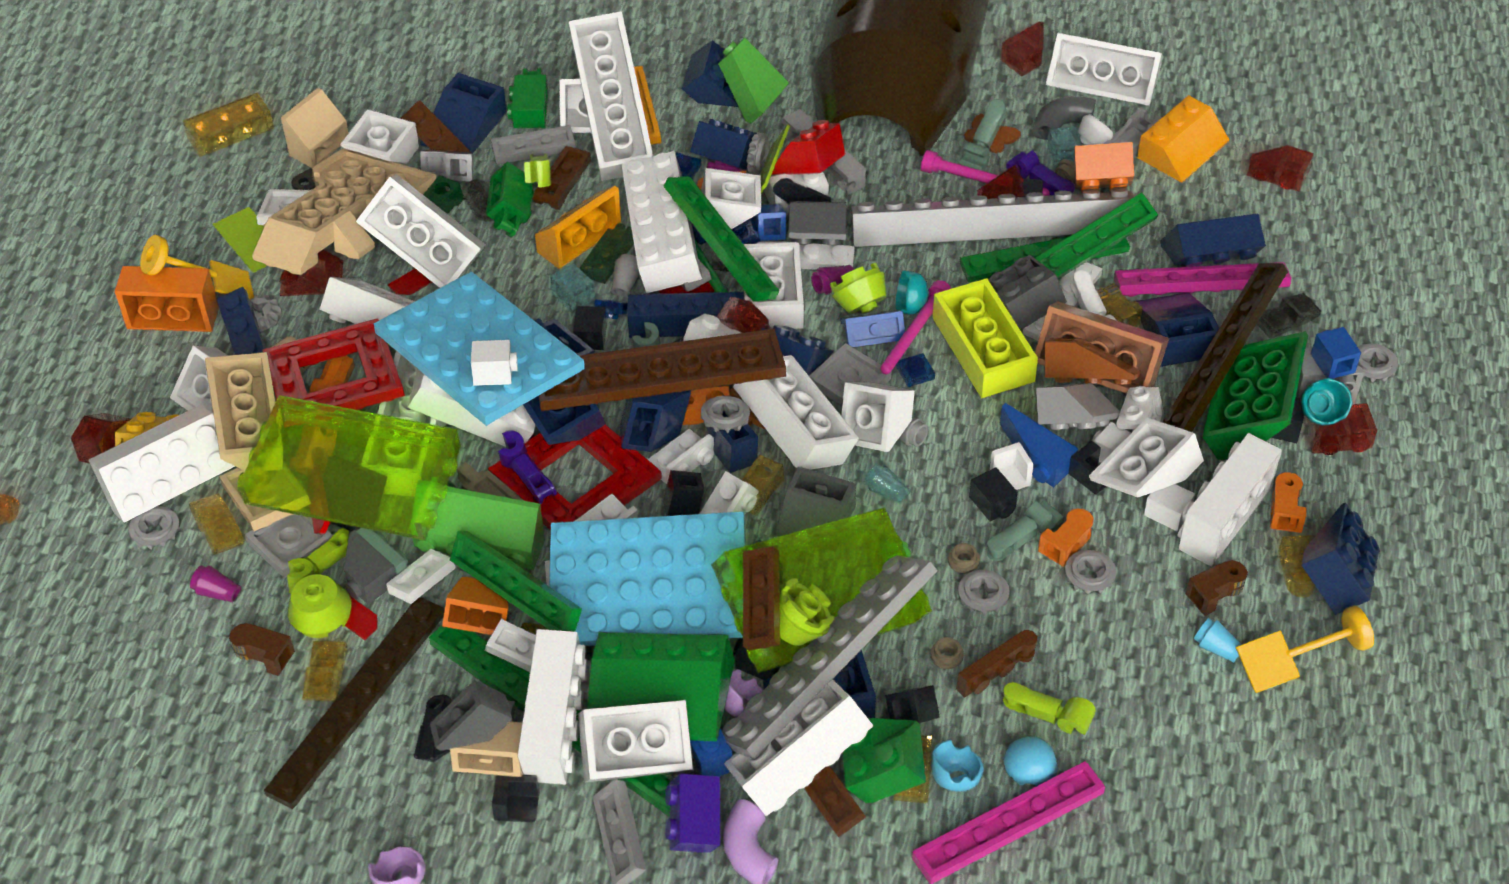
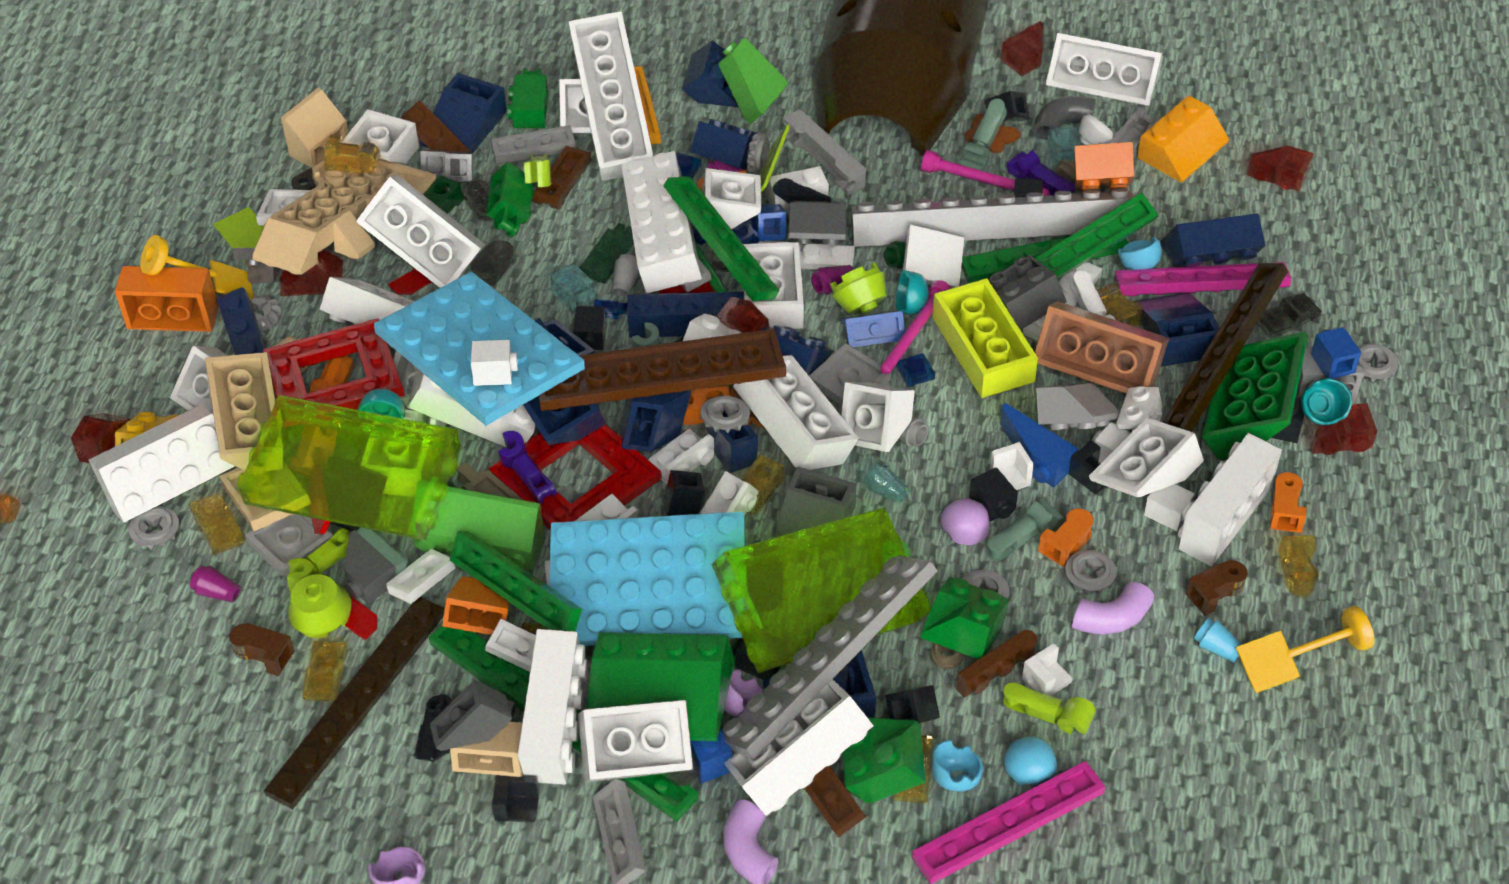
clear yellow brick [183,92,274,157] -> none
light orange slope [535,186,622,269] -> none
dark purple brick [665,774,720,853] -> none
reddish brown plate [743,546,780,651] -> none
red slope [772,120,846,175] -> none
lime cone [779,578,835,646] -> none
dark tan plate [948,543,980,573] -> none
clear red piece [977,164,1025,199] -> none
dark orange slope [1045,337,1141,385] -> none
dark blue slope [1301,502,1380,615] -> none
none -> flat silver slope [233,248,280,283]
none -> clear yellow leg [325,134,380,174]
none -> teal hair [358,389,405,432]
none -> clear smoke plate [471,240,514,286]
none -> dark green plate [884,241,906,269]
none -> white tile [903,225,965,288]
none -> green slope [920,577,1010,660]
none -> lavender hair [941,498,990,545]
none -> black panel [984,91,1030,122]
none -> white panel [1022,643,1073,696]
none -> lavender cylinder [1072,582,1154,635]
none -> medium azure hair [1118,237,1162,270]

